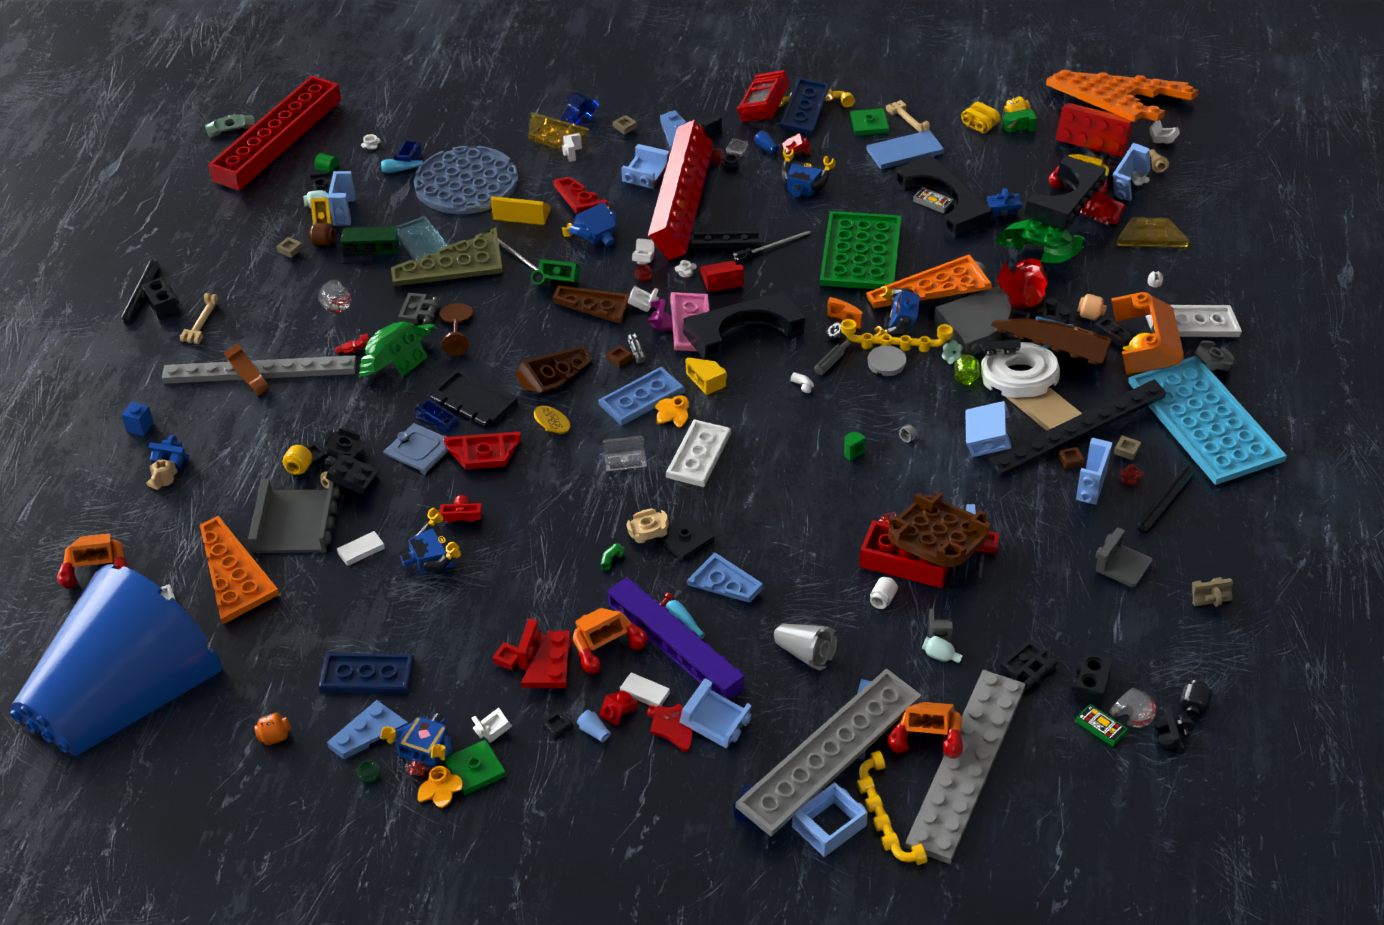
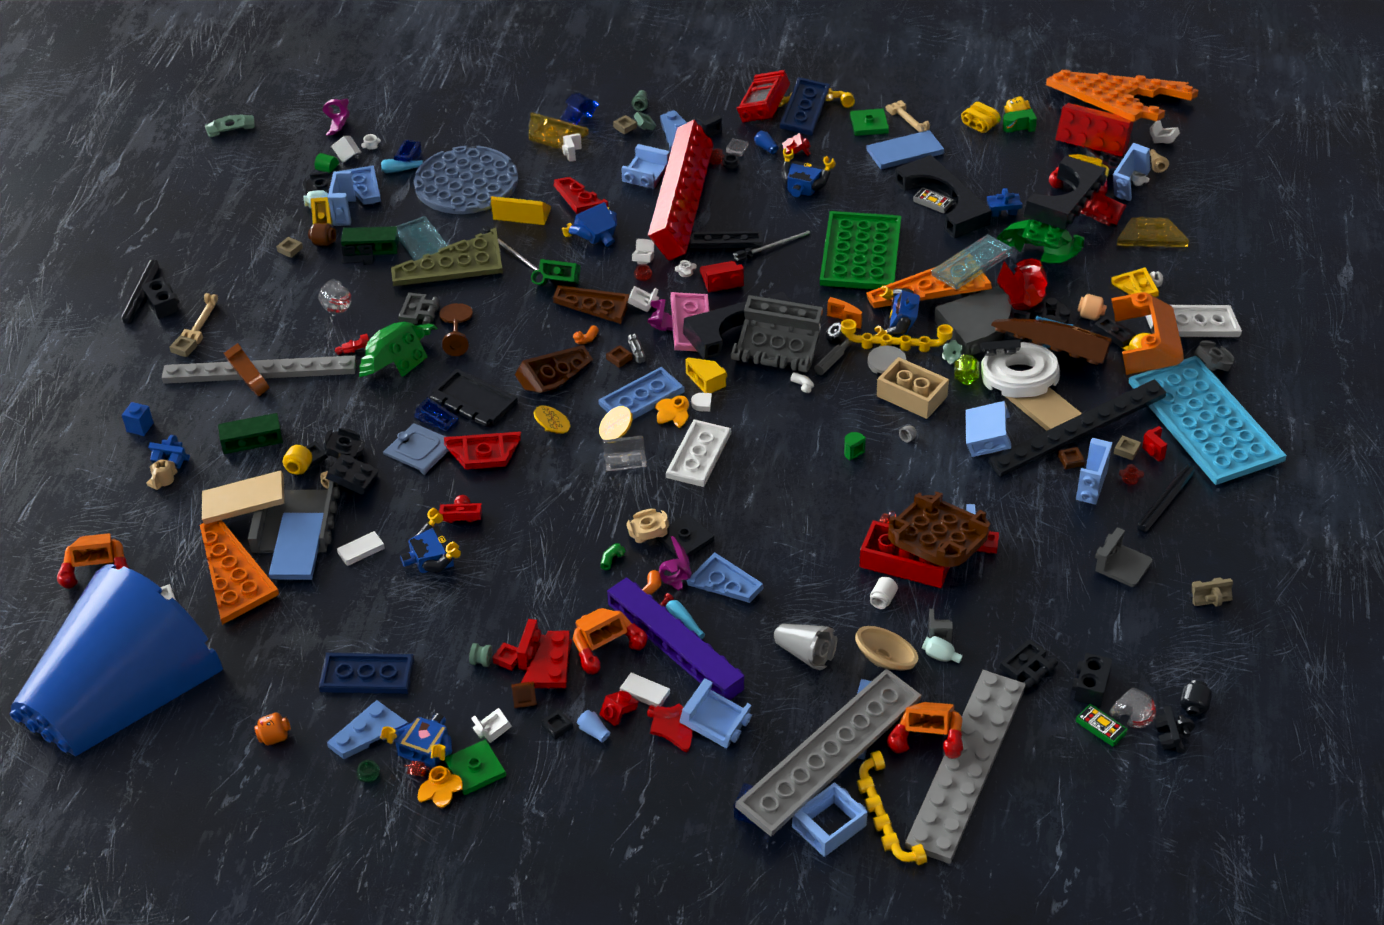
red brick [208,75,341,191] -> none
none -> dark tan plate [170,335,197,357]
none -> tan tile [202,470,284,524]
none -> dark green brick [218,413,283,454]
none -> medium blue tile [269,513,324,580]
none -> magenta hair [322,98,350,136]
none -> white panel [331,136,361,162]
none -> medium blue wing [343,165,381,205]
none -> sand green wheel [469,643,493,667]
none -> reddish brown tile [511,681,537,708]
none -> orange arm [573,326,599,345]
none -> piece [599,406,633,442]
none -> sand green cone [632,90,648,111]
none -> sand green plate [634,111,656,131]
none -> orange arm [642,570,662,595]
none -> magenta hair [659,536,692,591]
none -> white tile [691,393,712,412]
none -> dark grey slope [731,295,823,372]
none -> tan dish [855,626,918,671]
none -> tan brick [877,357,949,419]
none -> clear light blue tile [931,234,1013,290]
none -> yellow wing [1111,268,1159,297]
none -> red bracket [1142,426,1167,462]

